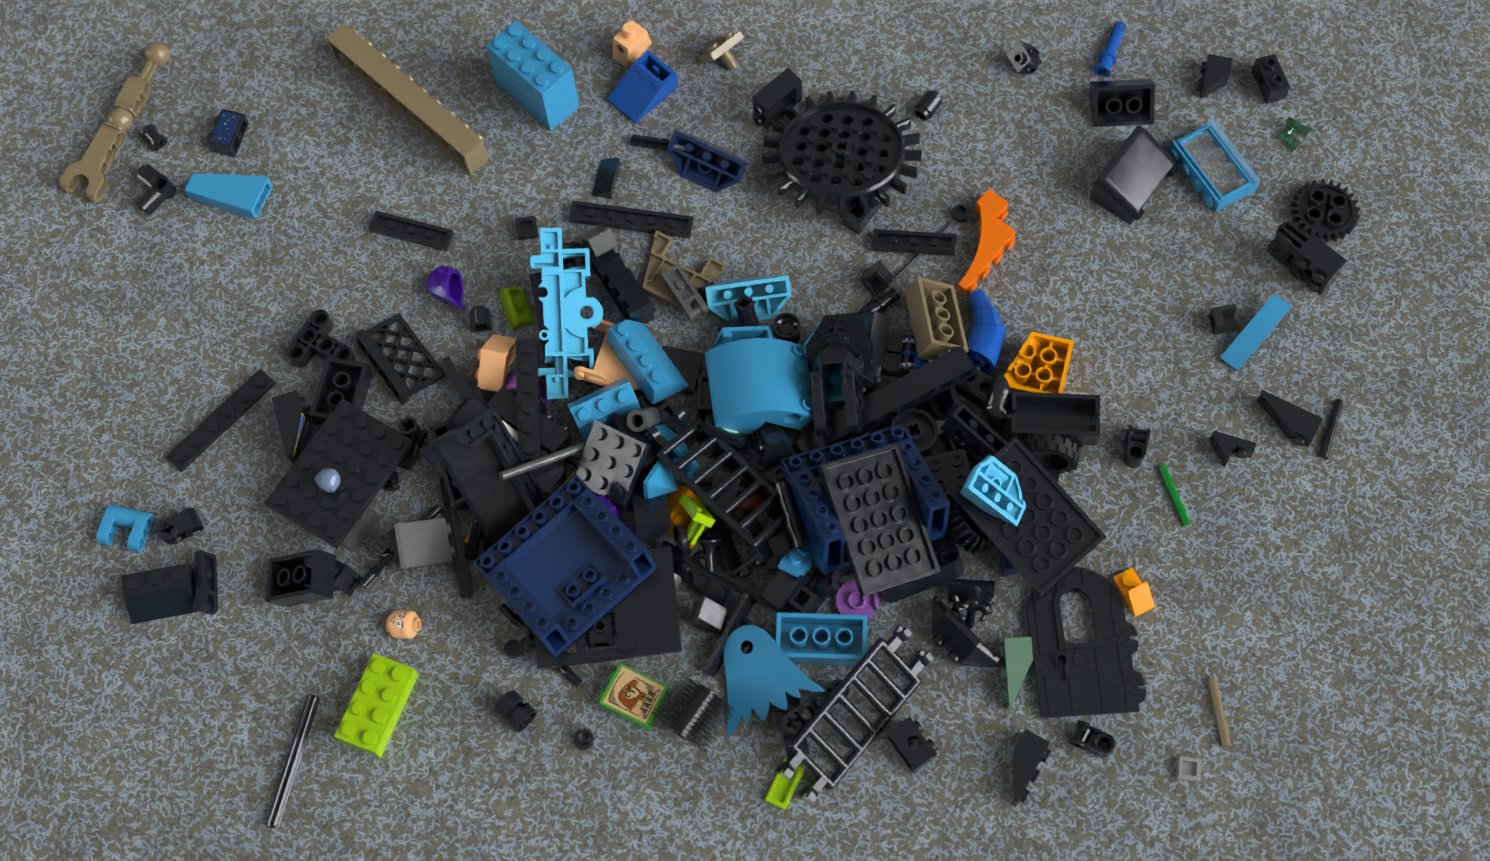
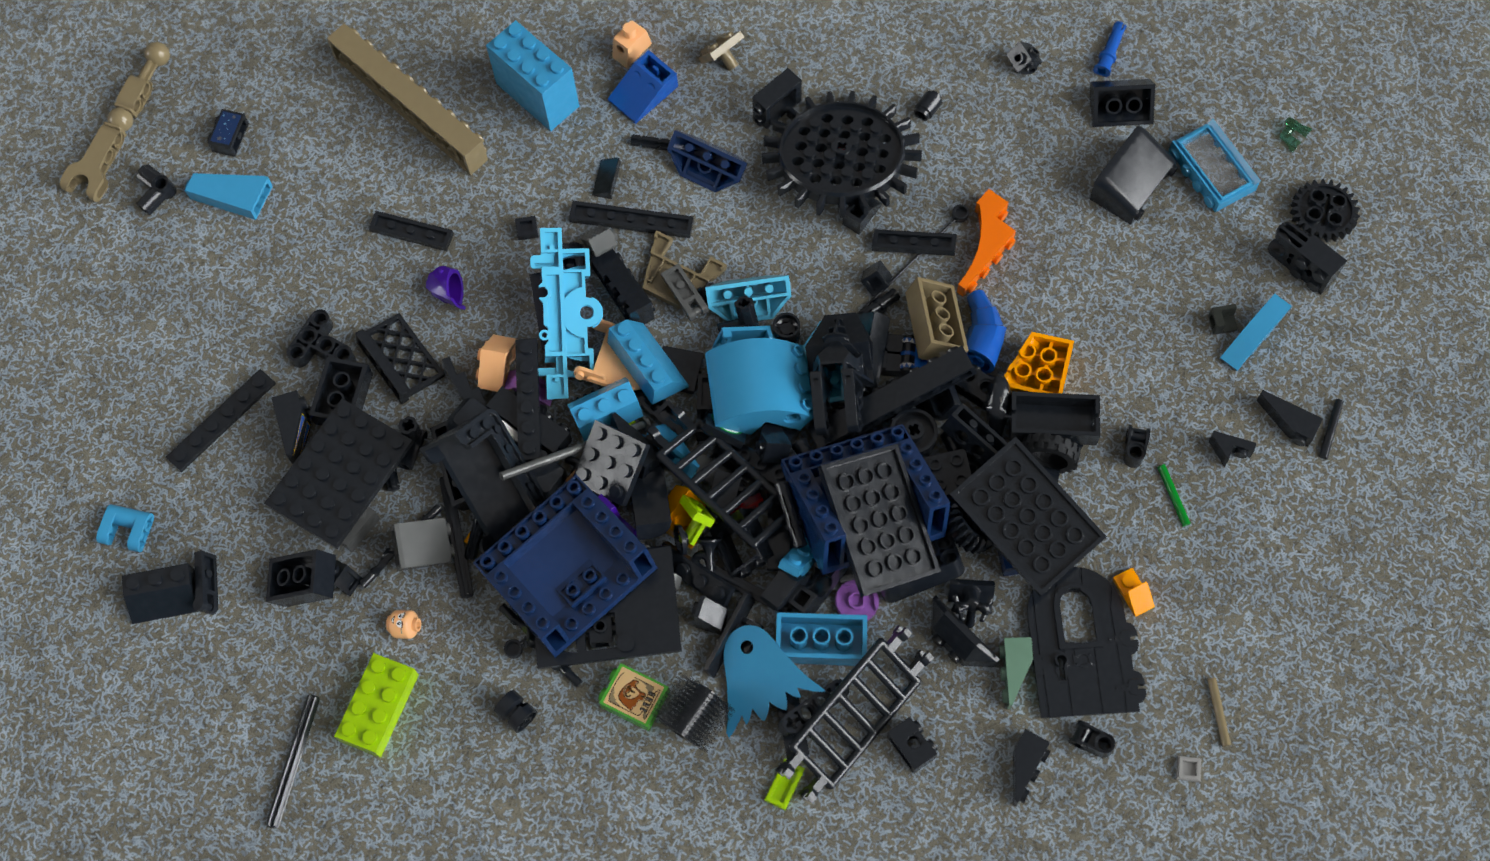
black bush [140,124,167,151] -> none
black piece [157,508,204,545] -> none
sand blue piece [314,468,340,493] -> none
black plate [469,306,492,333] -> none
lime slope [499,287,535,330] -> none
black axle [573,729,594,750] -> none
dark grey brick [626,406,661,432] -> none
dark azure slope [643,460,678,499] -> none
medium azure wedge [960,455,1026,526] -> none
black slope [1197,54,1232,98] -> none
black brick [1251,54,1290,104] -> none

